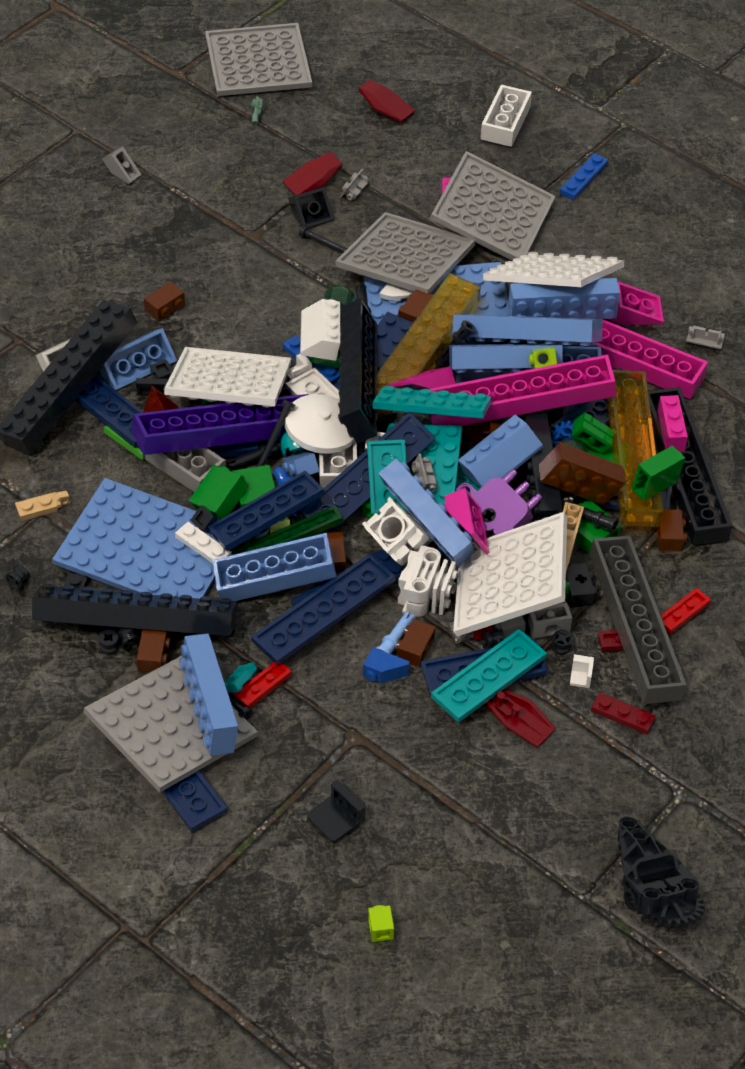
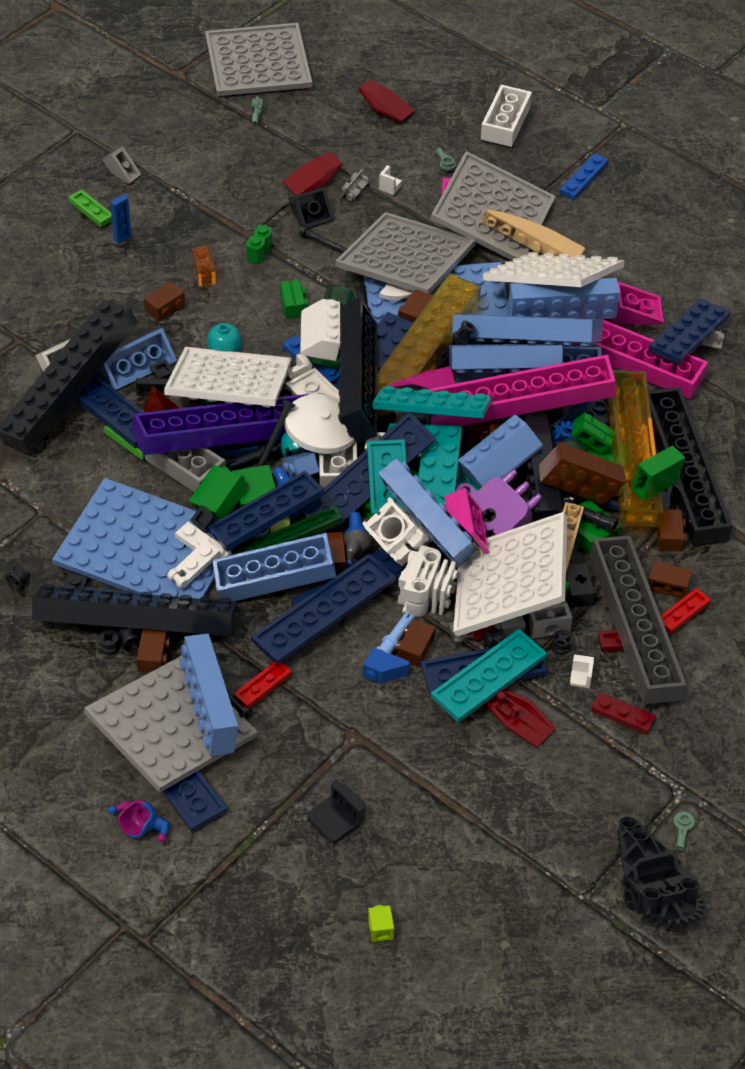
tan hinge [15,491,70,521] -> none
teal plate [224,662,257,694] -> none
light grey hinge [412,454,437,492] -> none
lime brick [529,347,557,369] -> none
dark pink brick [658,395,688,452] -> none
none -> bright green plate [69,189,112,227]
none -> magenta piece [108,800,170,843]
none -> blue plate [110,195,132,244]
none -> white plate [167,540,220,589]
none -> clear orange brick [191,245,216,287]
none -> teal cylinder [207,323,242,352]
none -> green brick [246,225,272,264]
none -> green brick [280,280,309,319]
none -> dark grey piece [343,511,373,566]
none -> white panel [379,165,402,195]
none -> sand green plate [436,148,456,171]
none -> tan slope [483,209,585,257]
none -> dark blue plate [648,299,731,365]
none -> reddish brown brick [648,561,692,599]
none -> sand green plate [673,812,695,851]

